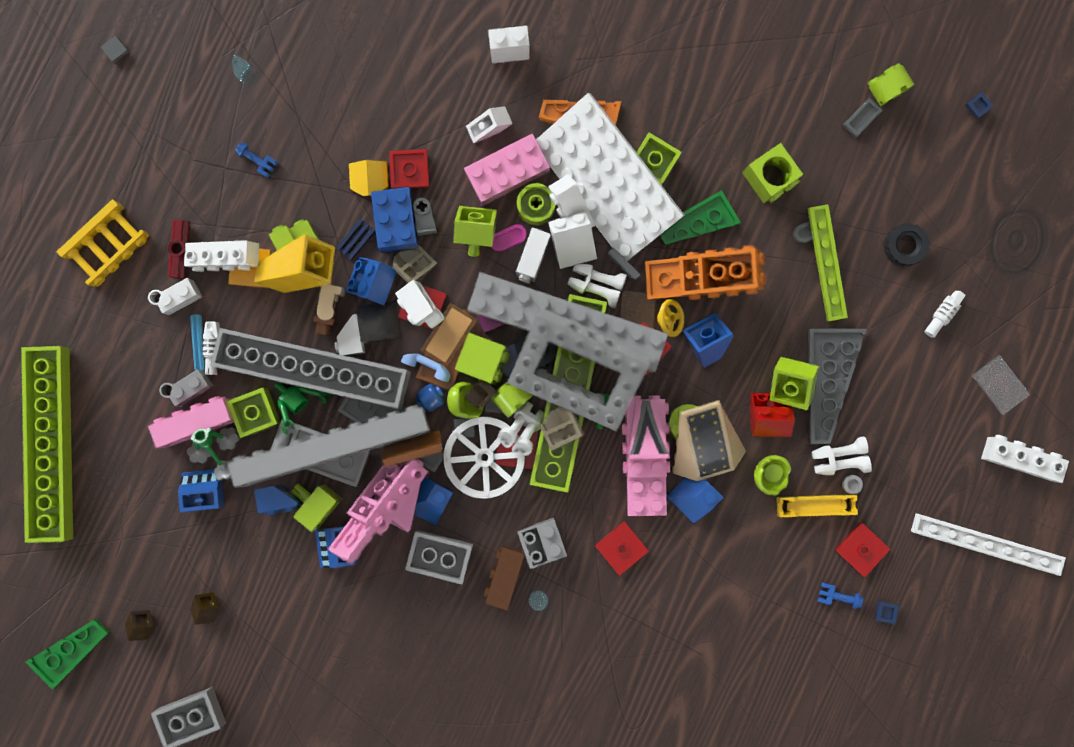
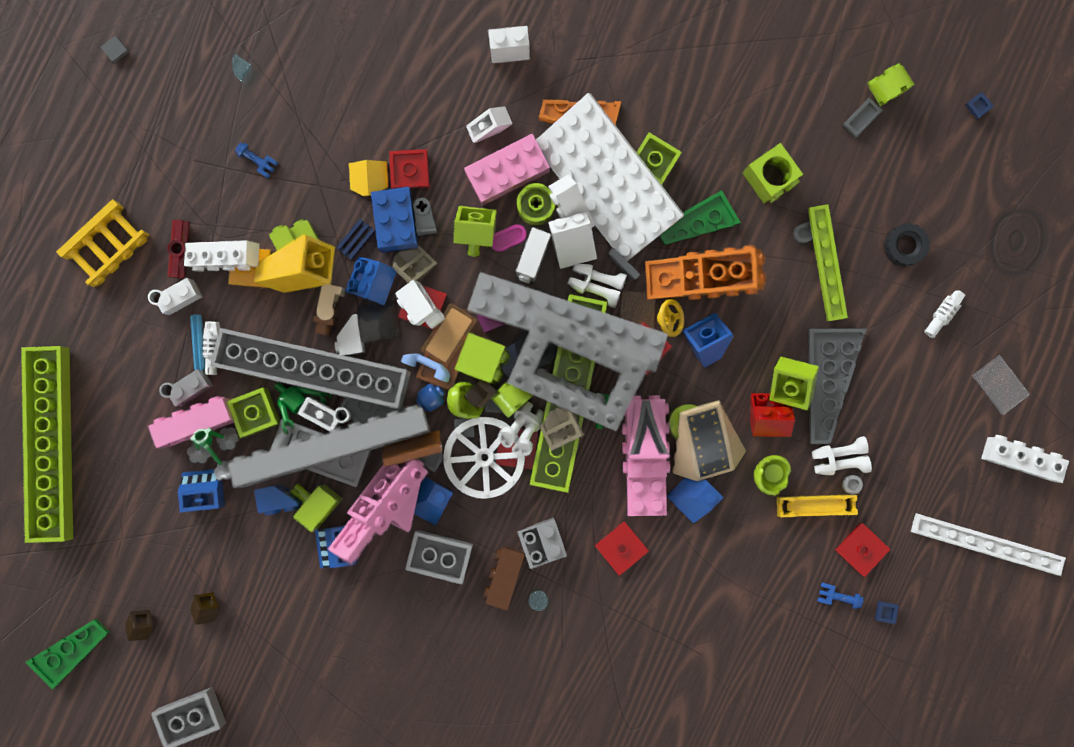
none -> white hinge [298,397,351,431]

